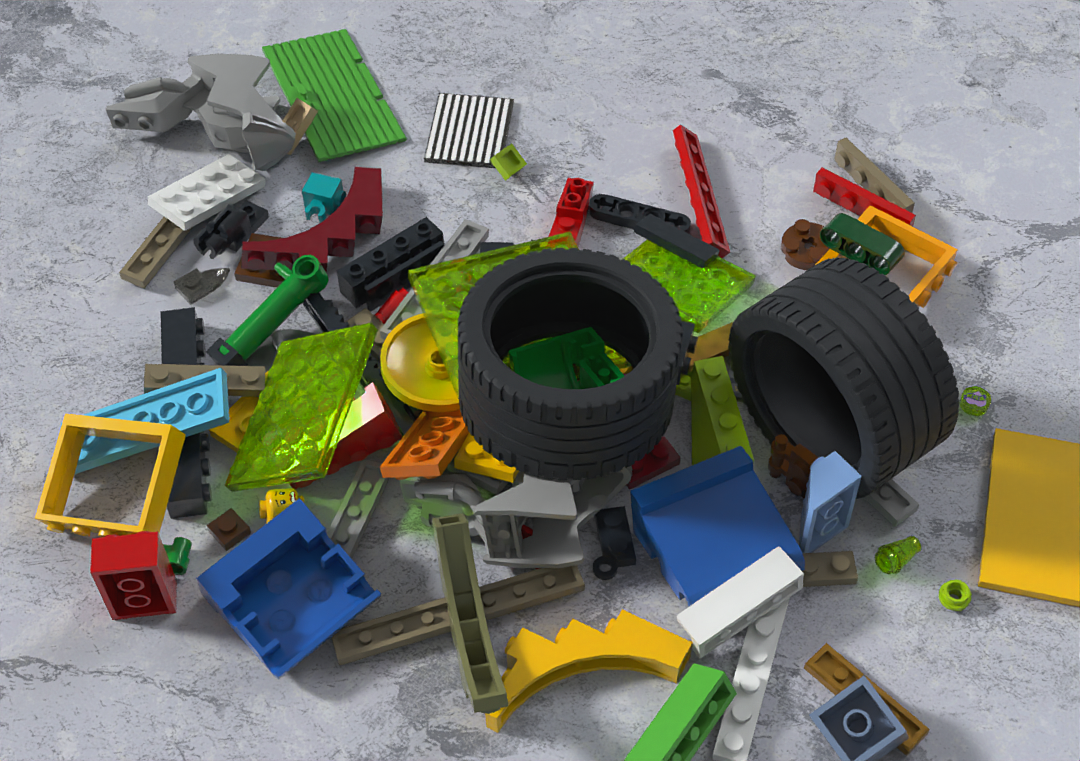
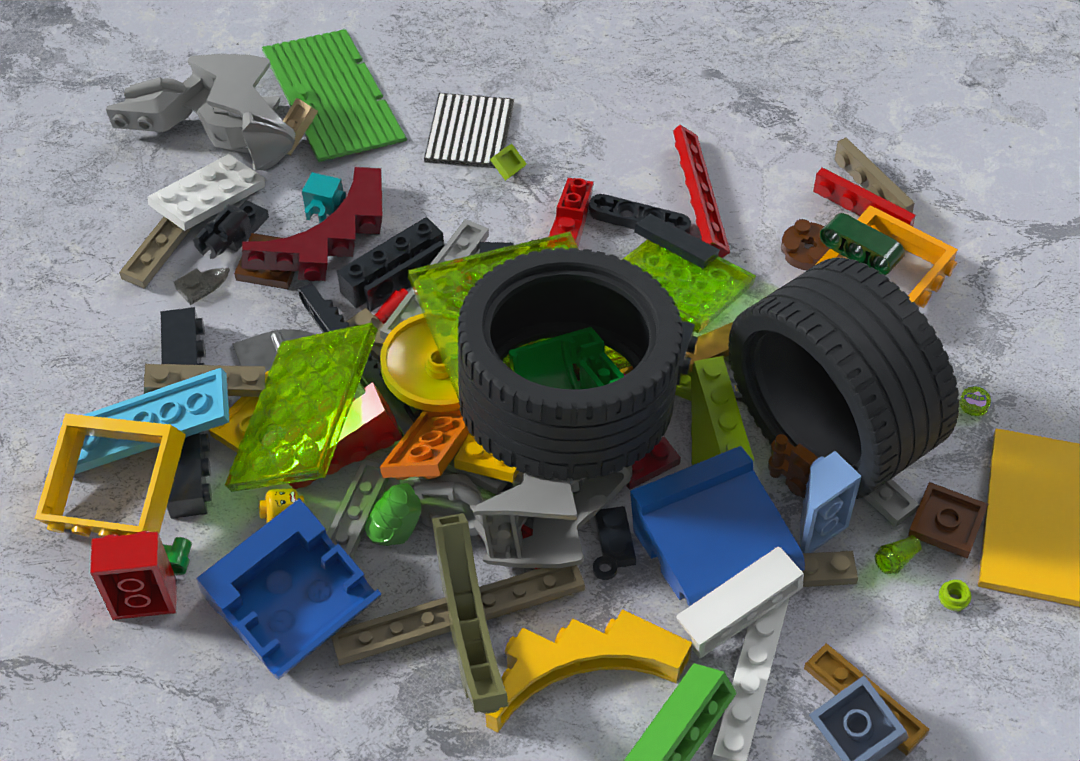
green piece [206,255,329,366] -> none
reddish brown plate [206,508,251,551] -> none
none -> bright green piece [365,483,421,546]
none -> reddish brown plate [908,482,988,559]

